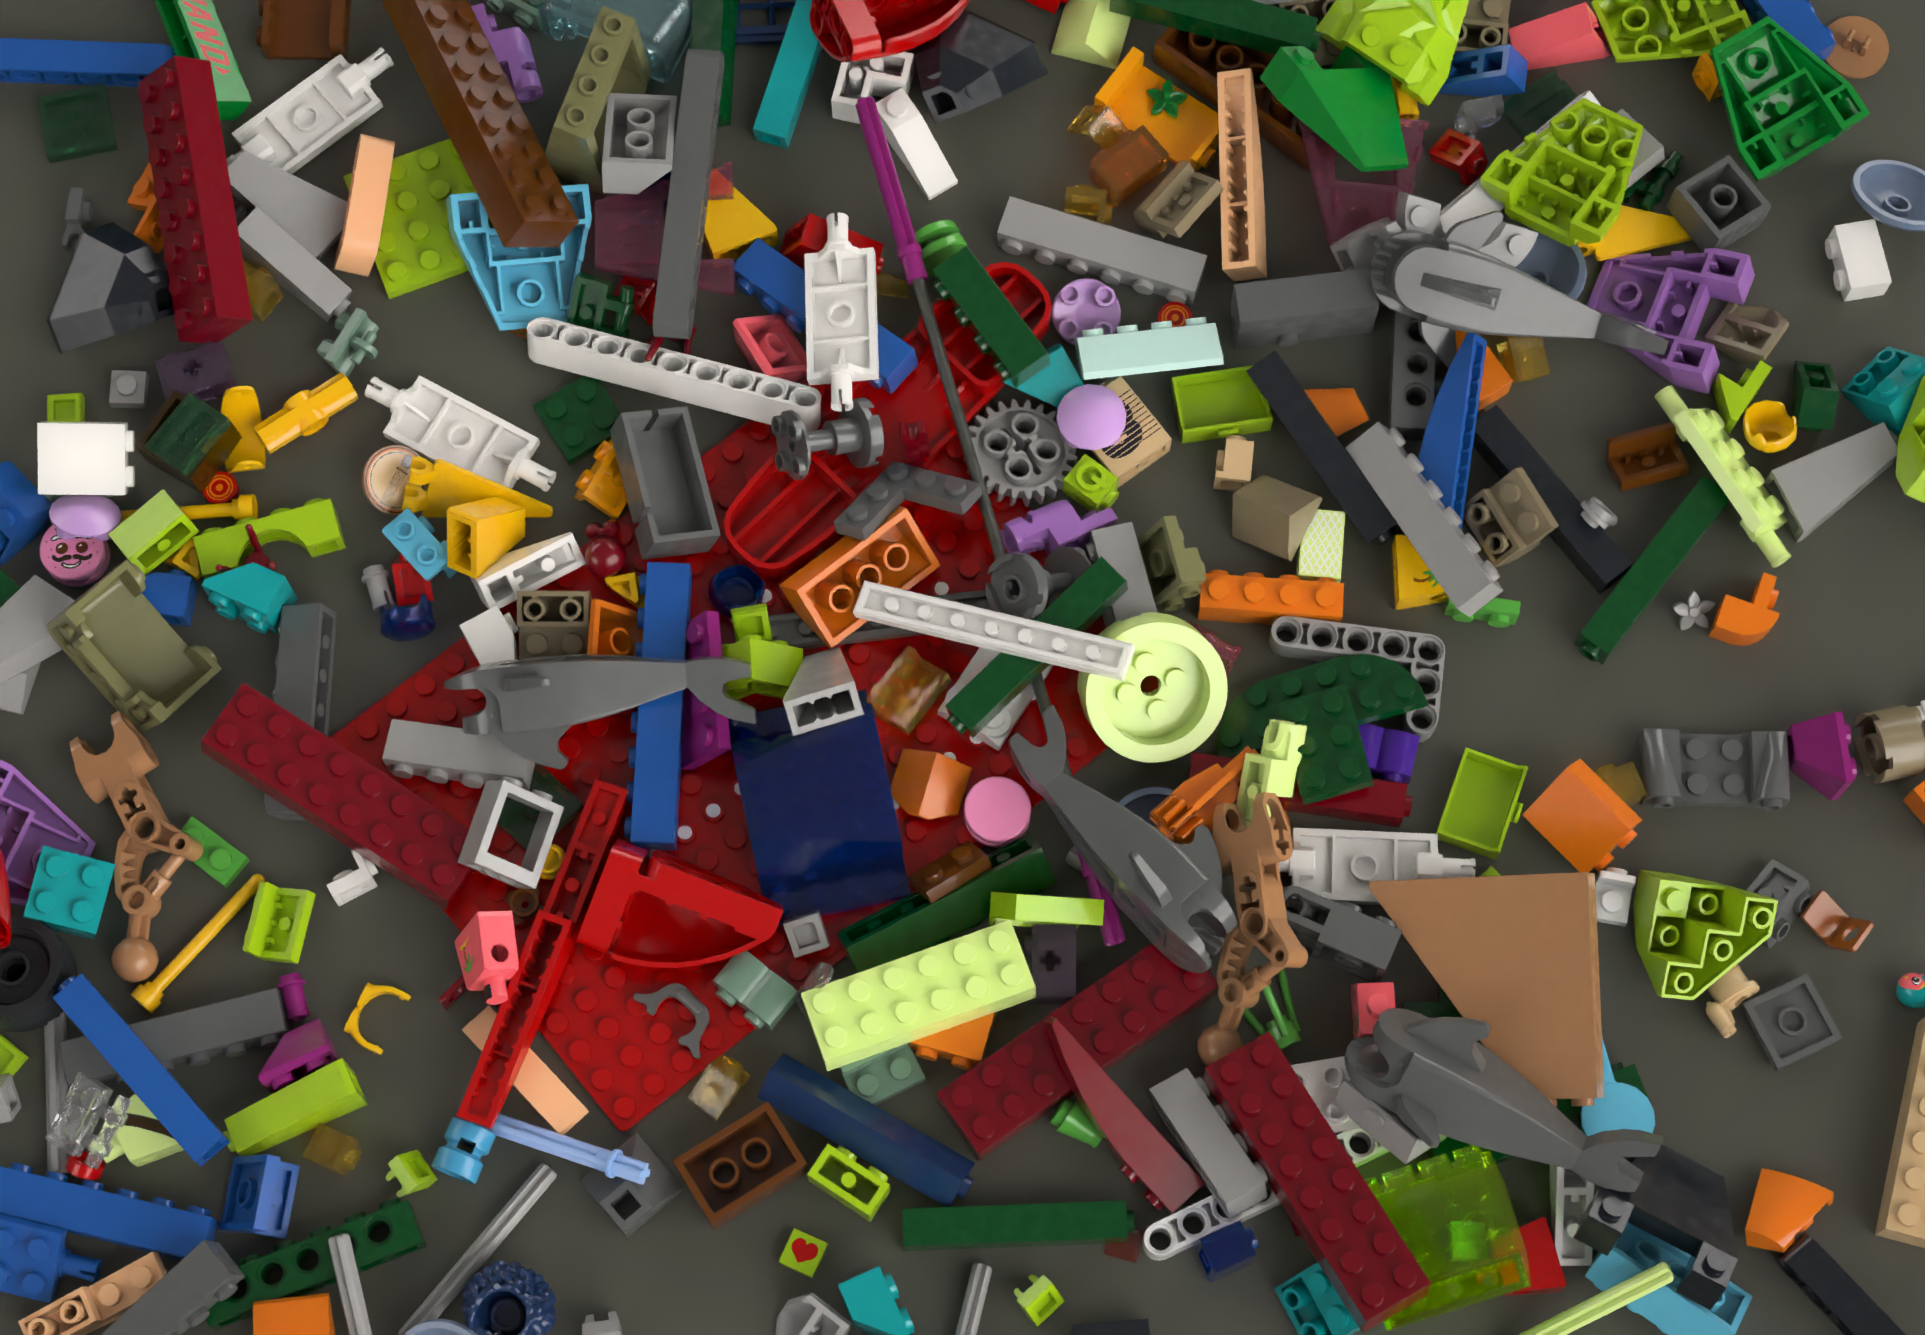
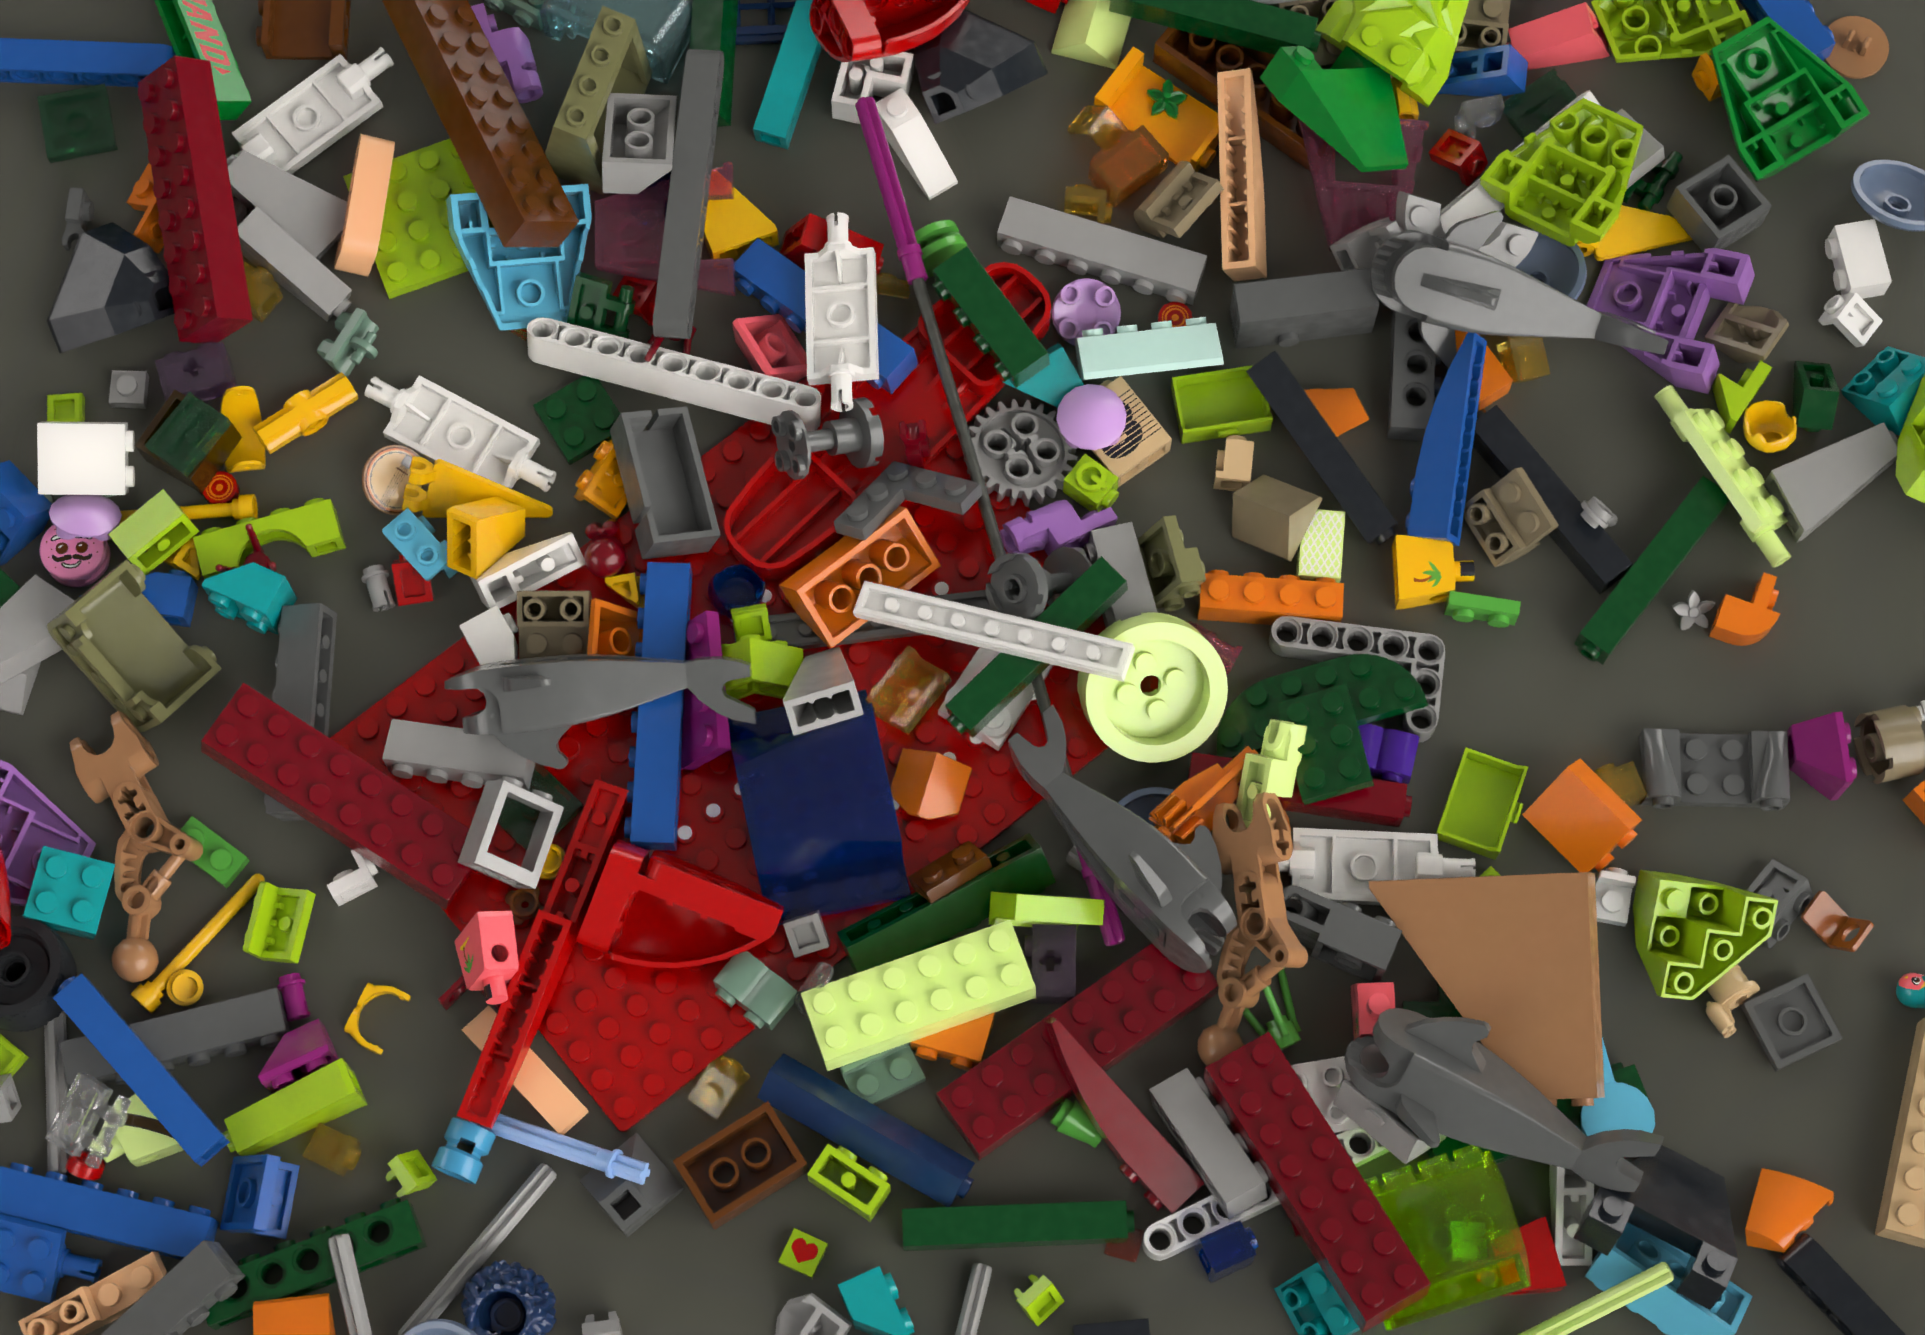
clear blue hair [380,594,436,642] -> none
dark grey helmet [633,983,710,1060] -> none
bright pink head [964,776,1031,848] -> none
light grey brick [1346,422,1504,617] -> none
reddish brown bracket [1606,422,1688,492] -> none
none -> yellow plate [166,969,204,1006]
none -> white bracket [1818,292,1883,347]

